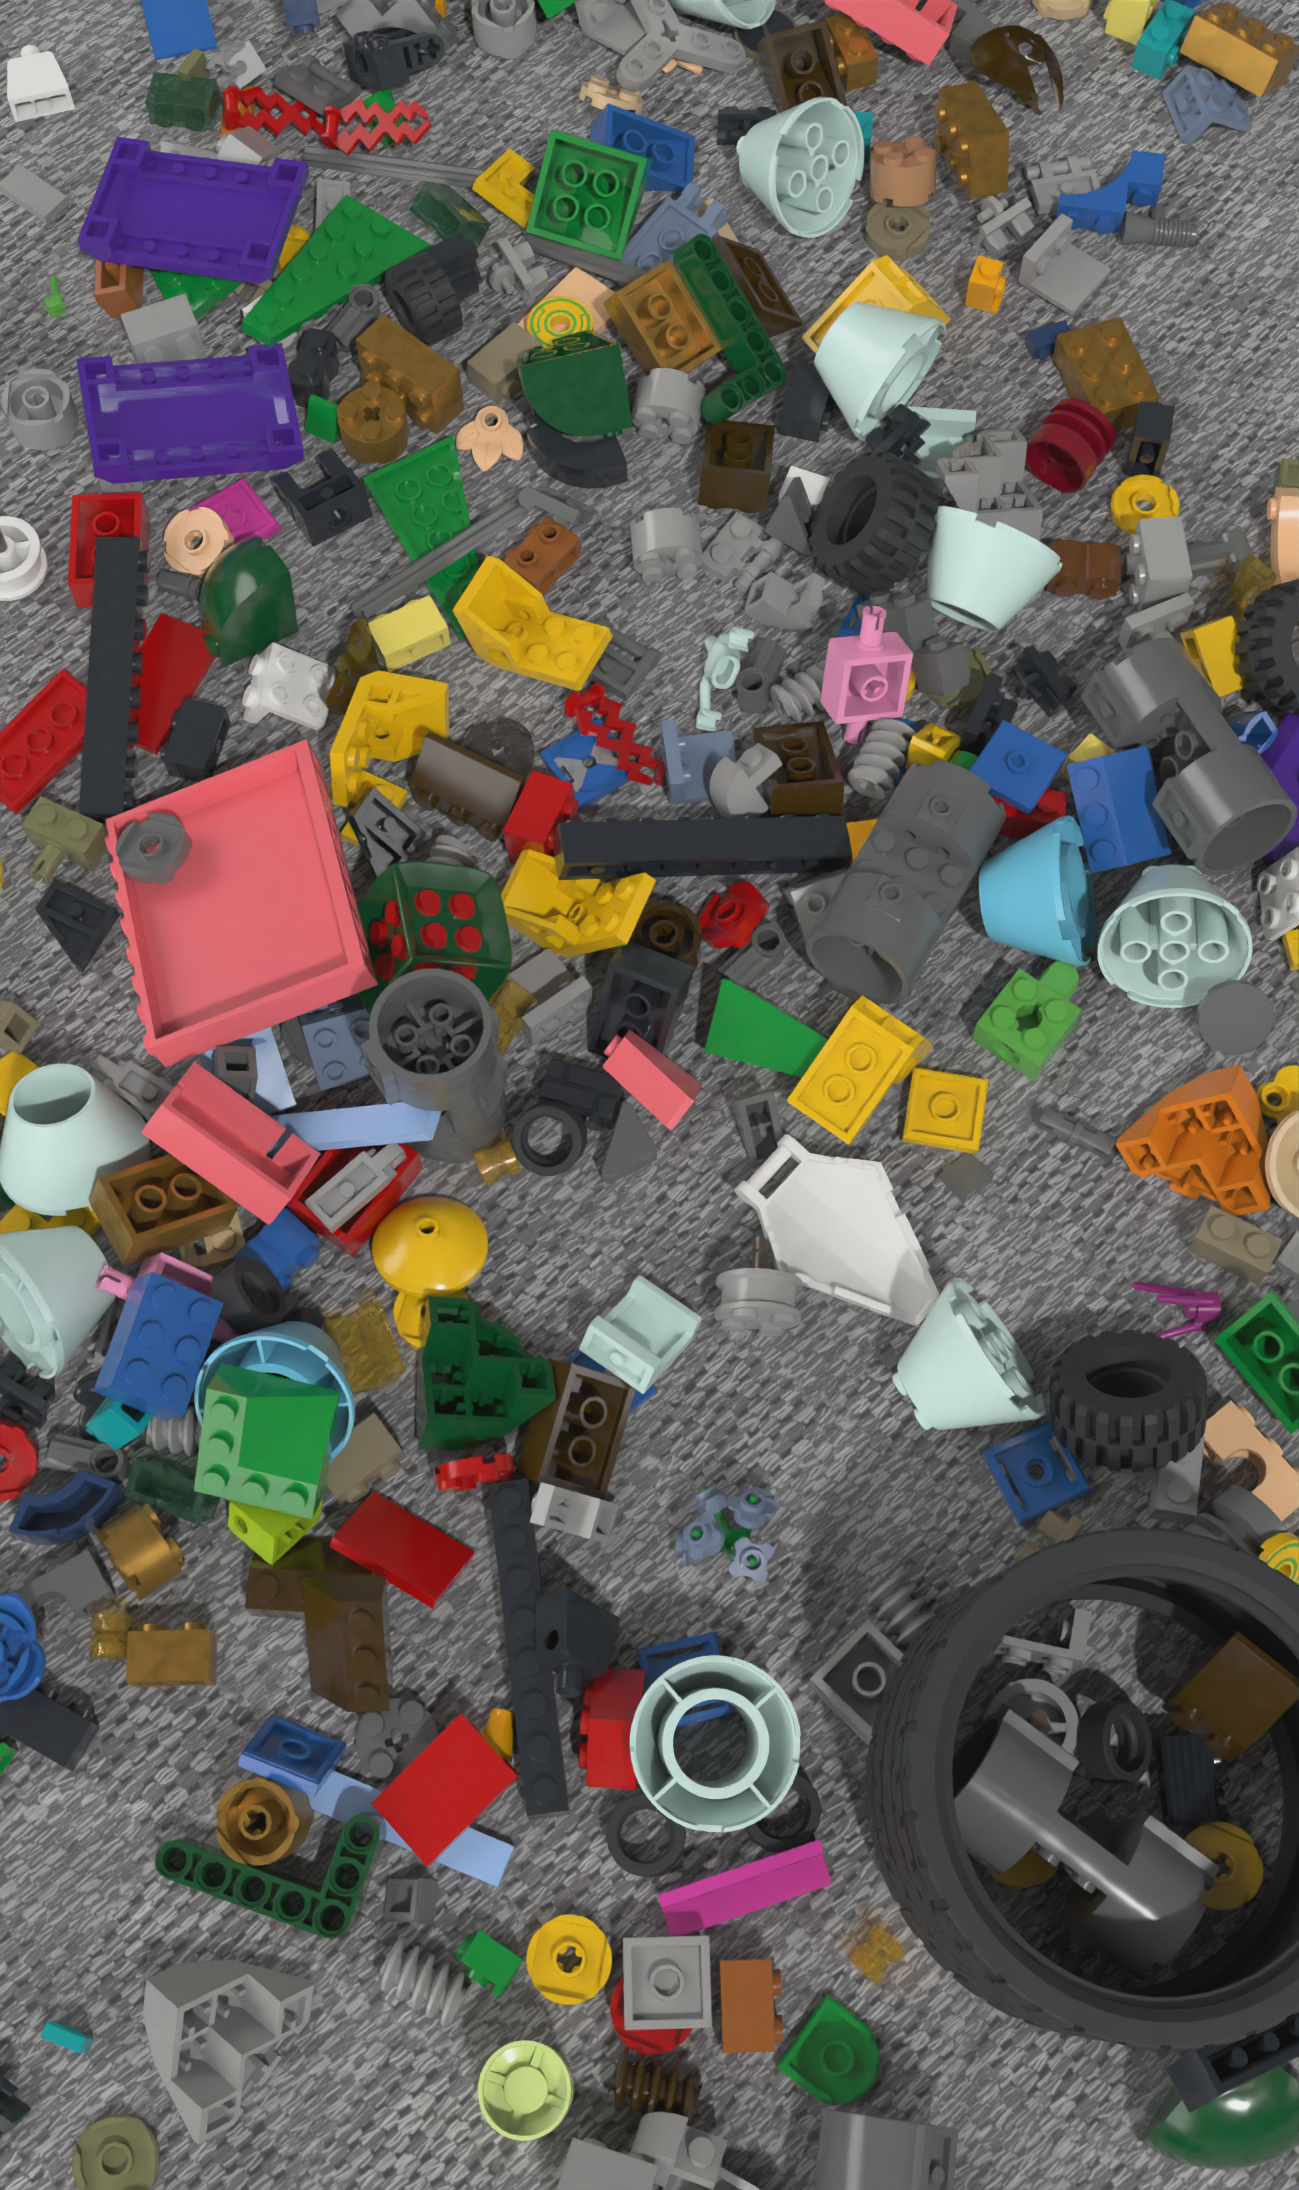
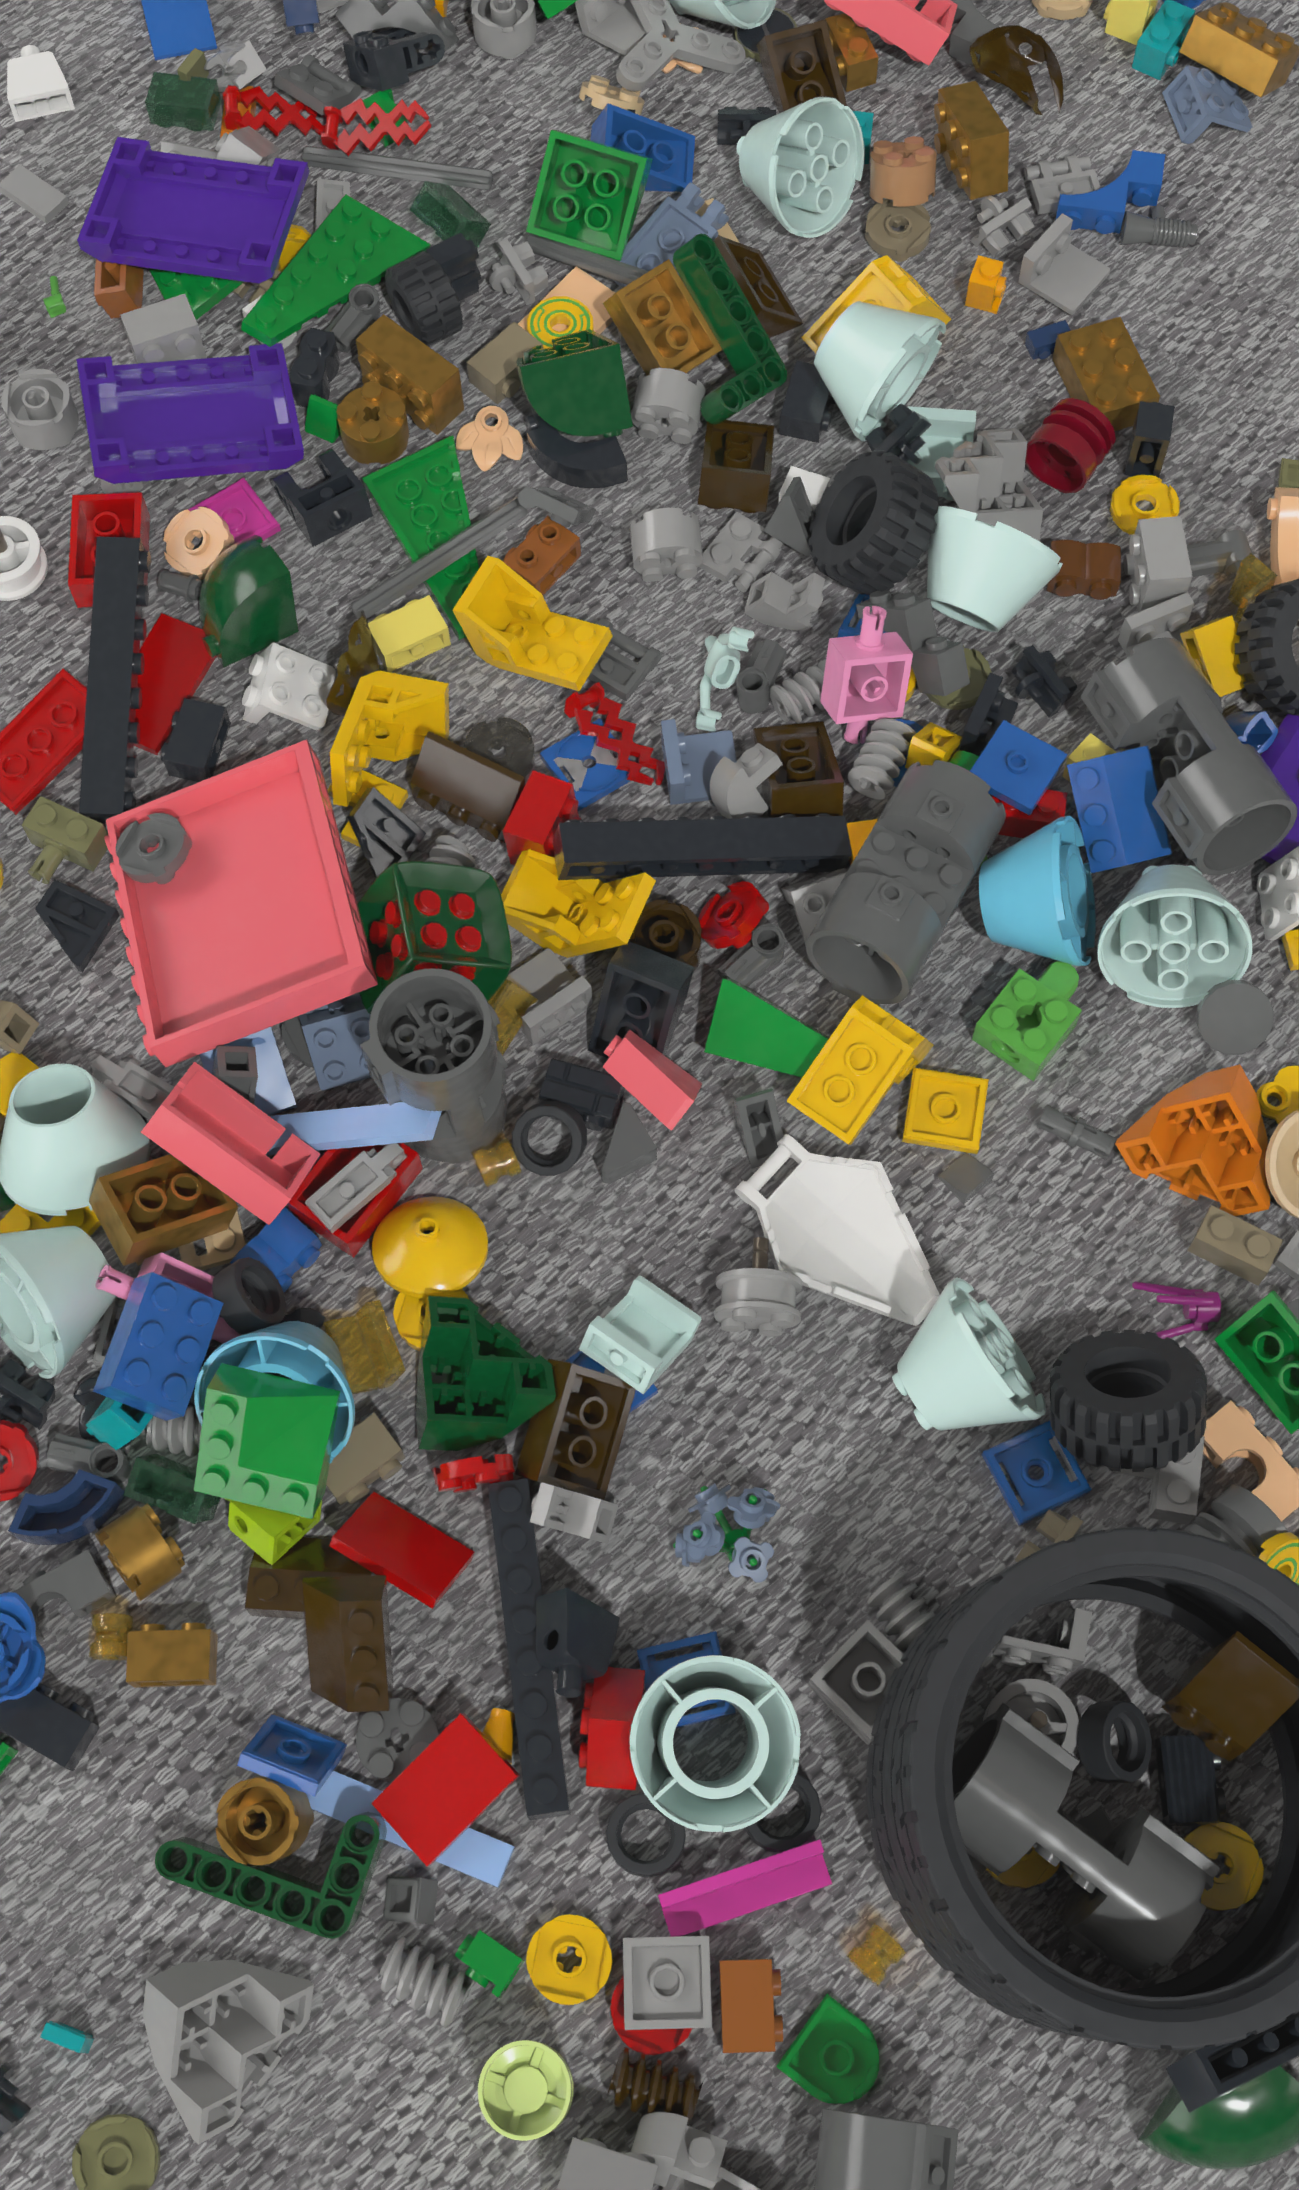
yellow plate [472,148,535,229] -> none

